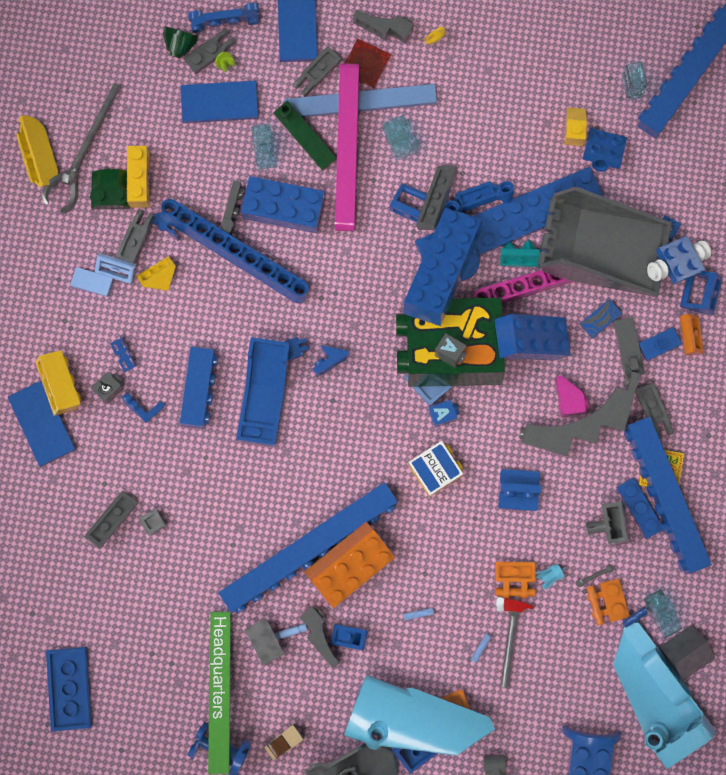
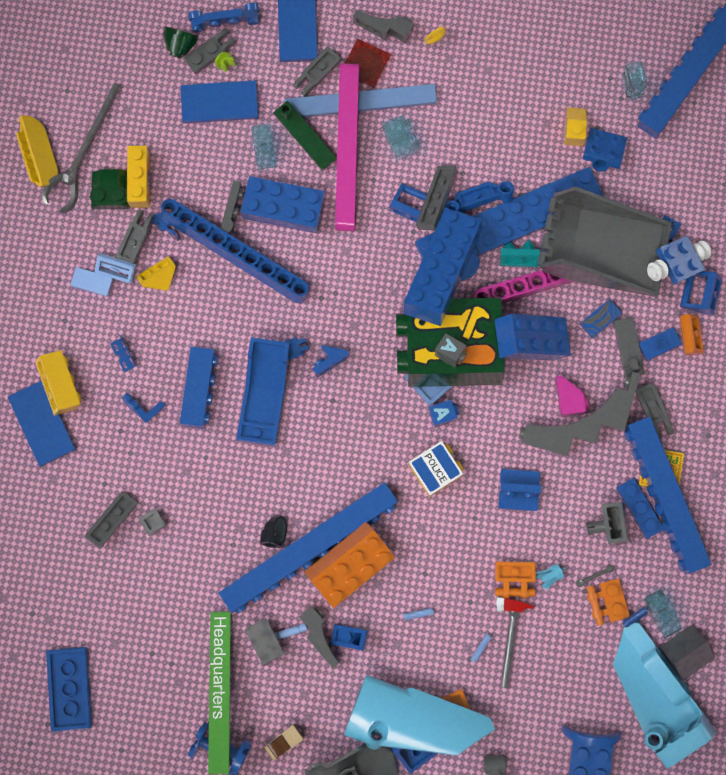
dark grey brick [91,372,124,404] -> none
none -> black rock [260,515,287,548]

